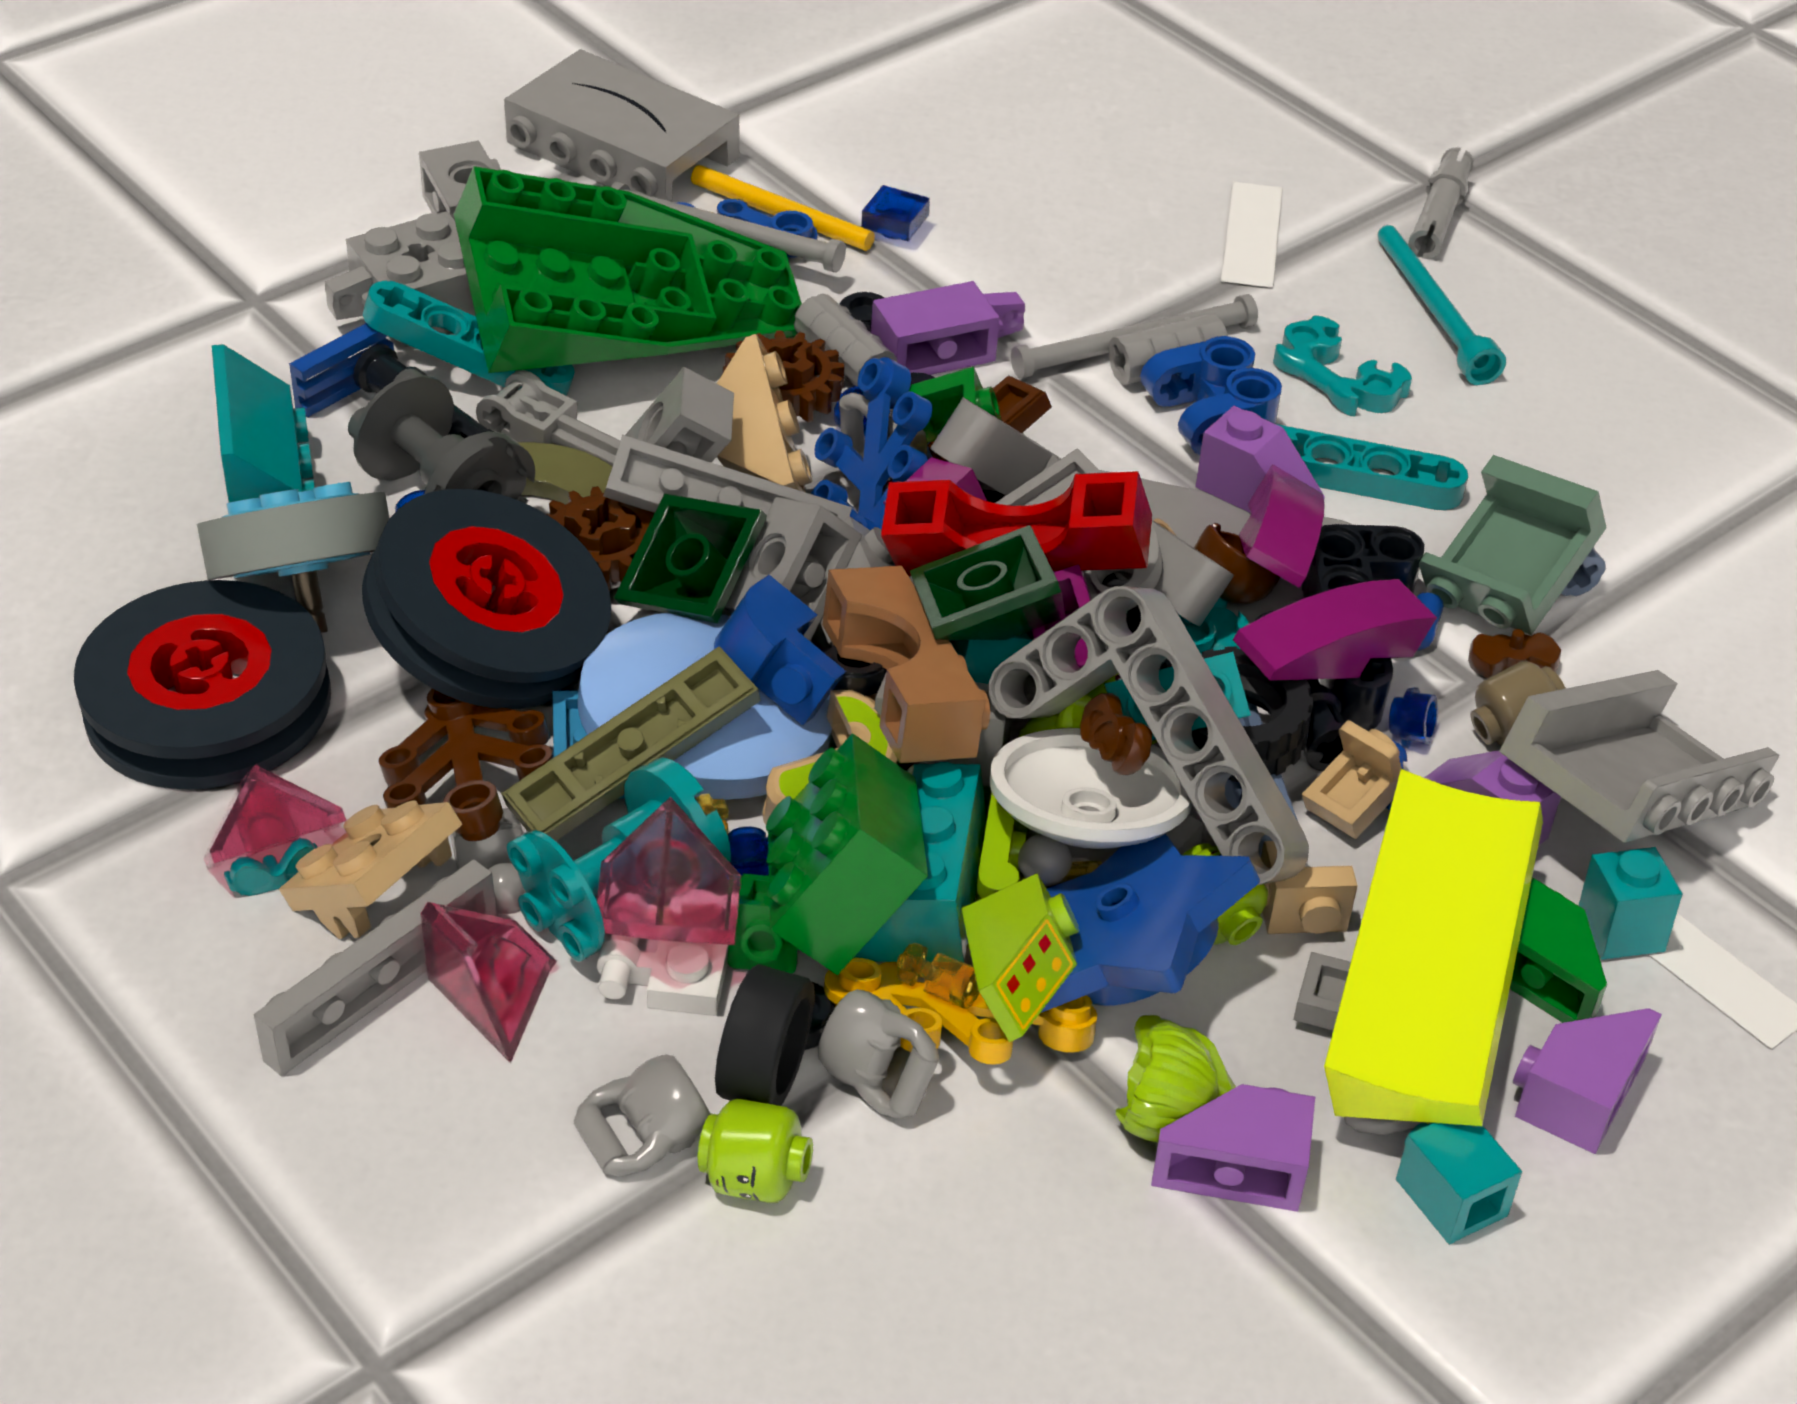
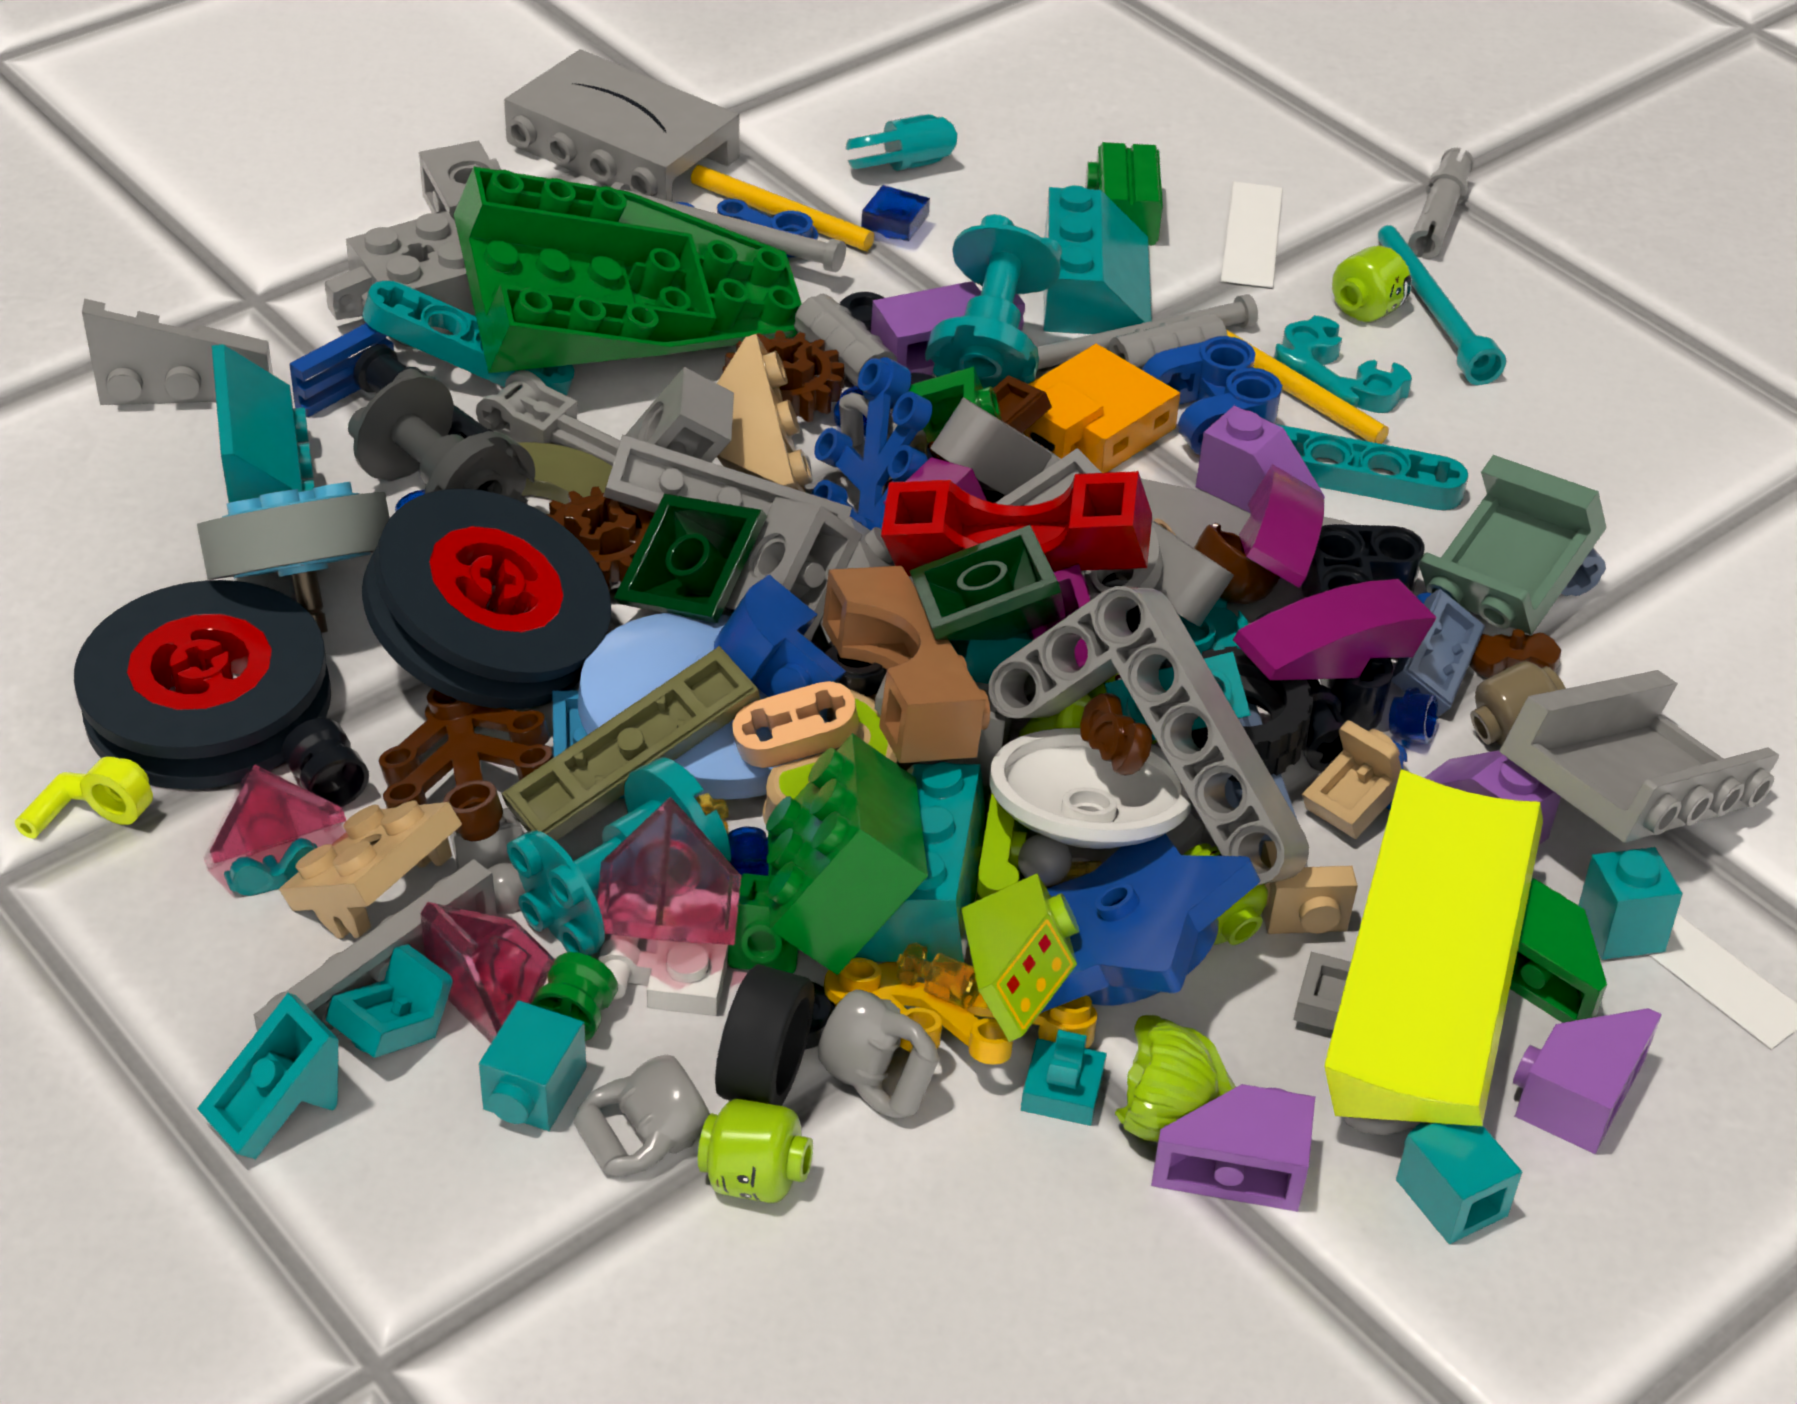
none -> neon yellow plate [15,757,153,839]
none -> light grey wing [82,298,273,405]
none -> teal slope [197,992,339,1159]
none -> black wheel [282,717,369,810]
none -> teal bracket [325,944,453,1058]
none -> teal brick [479,1000,587,1132]
none -> green wheel [531,952,618,1041]
none -> light nougat beam [732,681,859,768]
none -> teal arm [845,114,958,171]
none -> teal piece [925,214,1062,388]
none -> teal tile [1020,1030,1107,1126]
none -> light orange piece [1023,343,1180,473]
none -> teal slope [1043,185,1152,334]
none -> green brick [1085,142,1163,246]
none -> yellow bar [1226,329,1389,444]
none -> lime head [1332,245,1412,322]
none -> sand blue plate [1392,589,1485,717]

